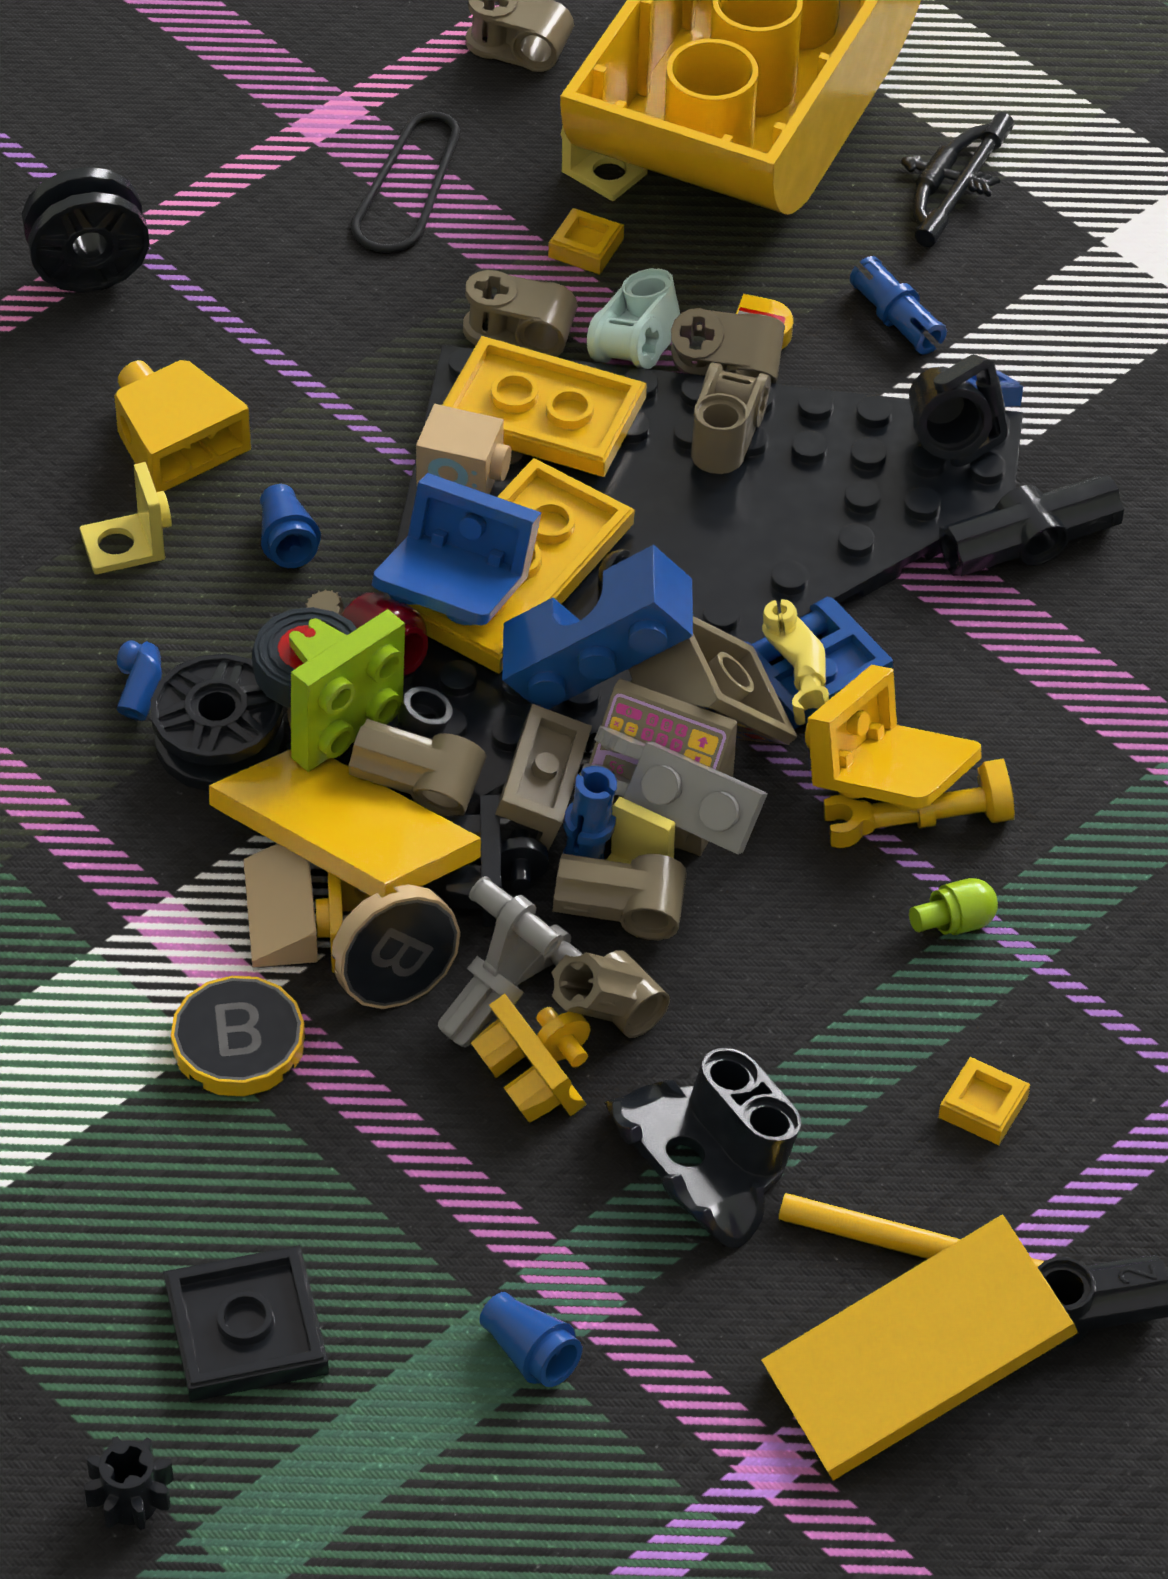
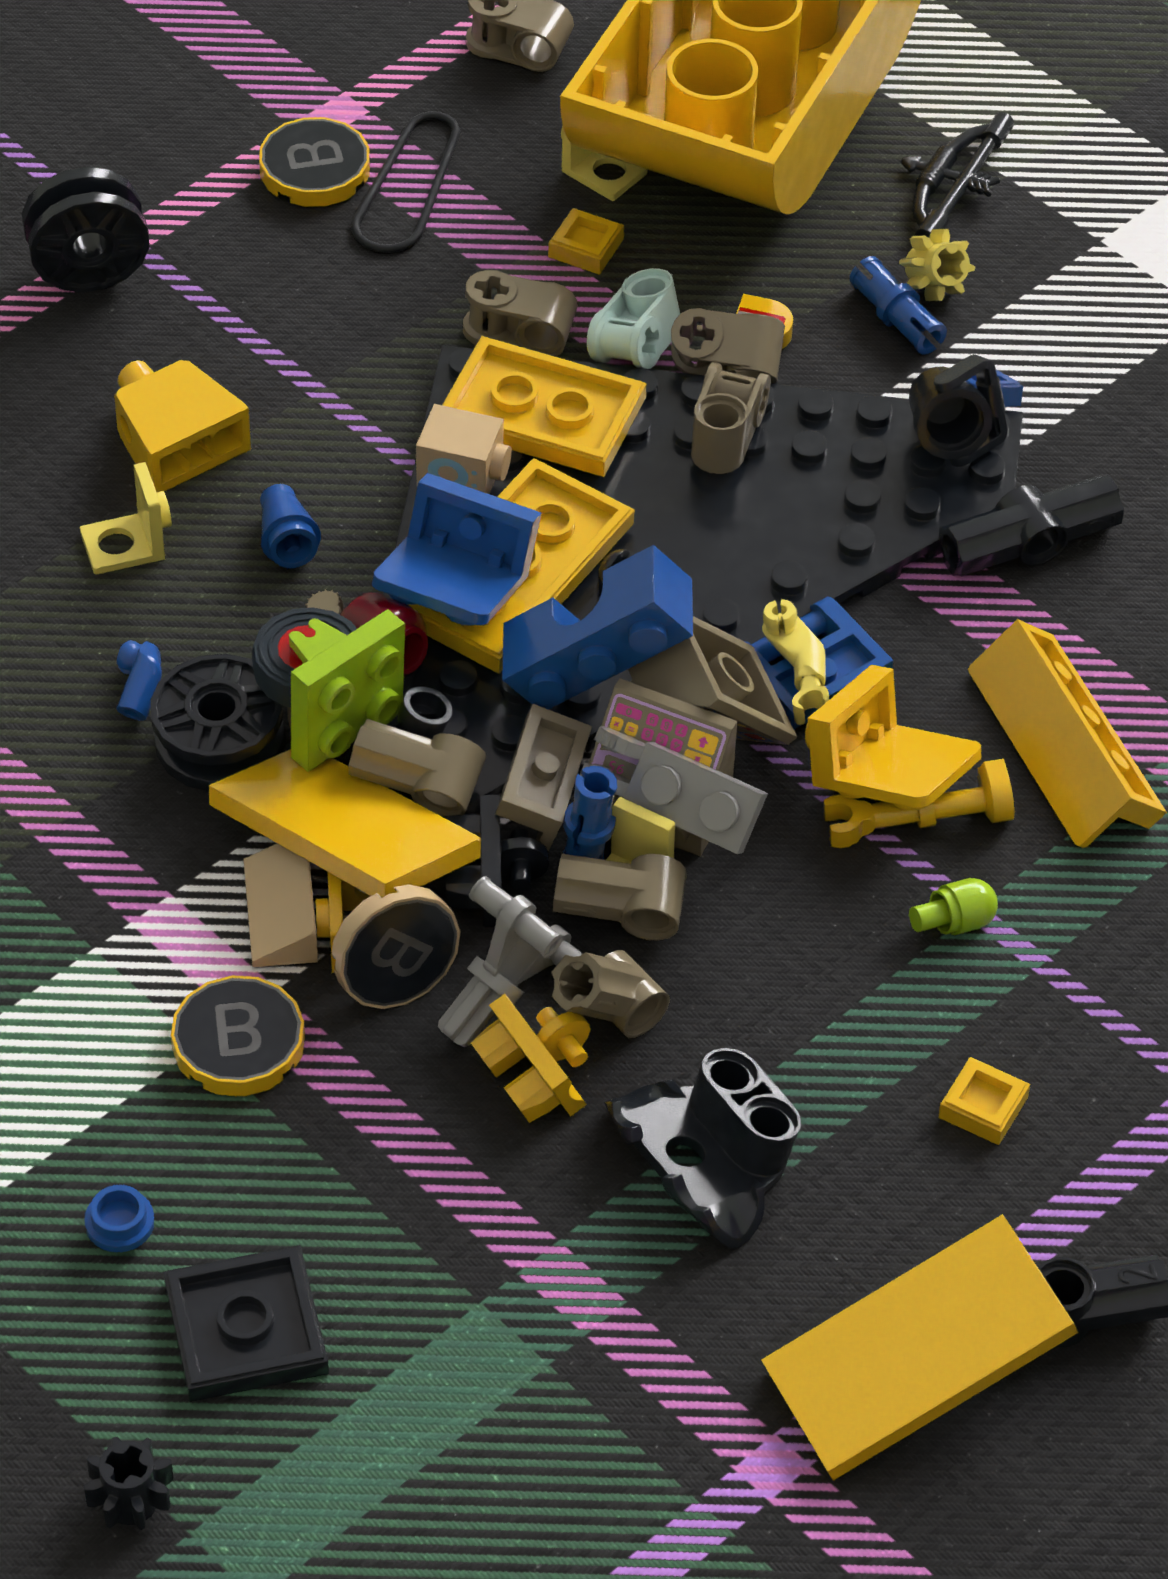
blue cone [480,1292,582,1387] -> none
yellow bar [779,1193,1044,1267] -> none
none -> blue plate [84,1185,154,1252]
none -> tile [259,117,370,207]
none -> light yellow gear [899,229,975,301]
none -> yellow panel [968,619,1167,848]

